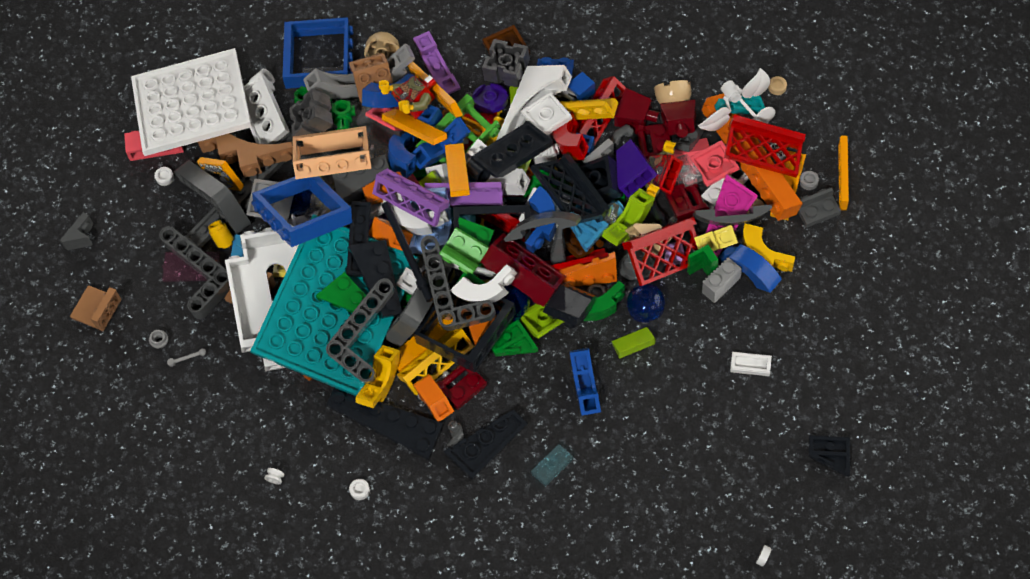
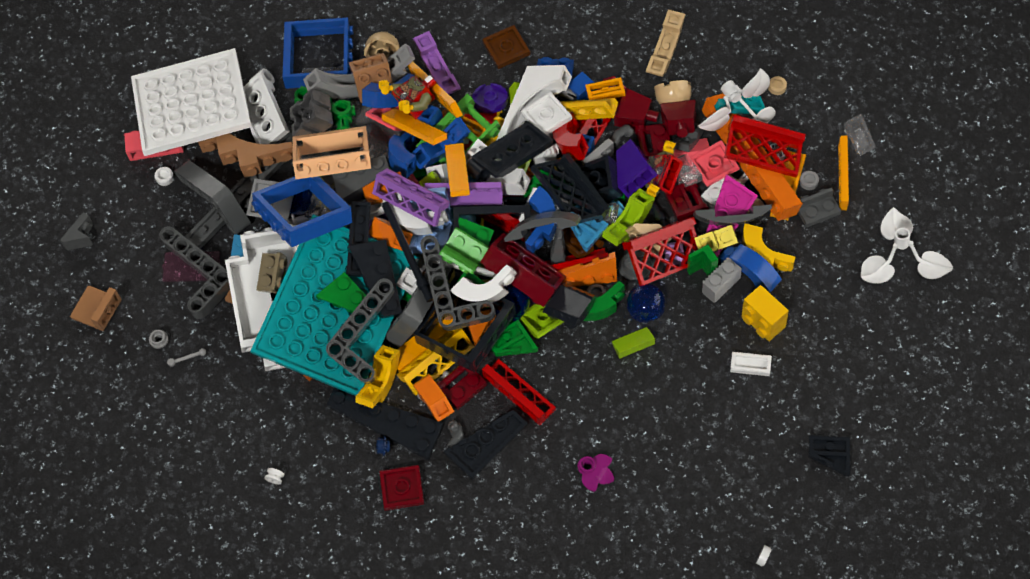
tile [197,157,244,191] -> none
yellow brick [208,220,234,249] -> none
white tile [349,479,370,500] -> none
flat silver brick [482,39,530,88] -> none
clear light blue plate [531,444,573,487] -> none
blue arch [569,348,601,416] -> none
none -> dark tan bracket [256,252,288,293]
none -> dark blue plate [376,436,390,456]
none -> dark red plate [379,465,425,511]
none -> red fence [482,359,556,425]
none -> magenta plate [577,454,614,492]
none -> light orange tile [585,77,625,100]
none -> tan slope [646,9,685,77]
none -> yellow brick [742,285,789,342]
none -> clear slope [844,114,876,156]
none -> white plant [861,207,953,283]

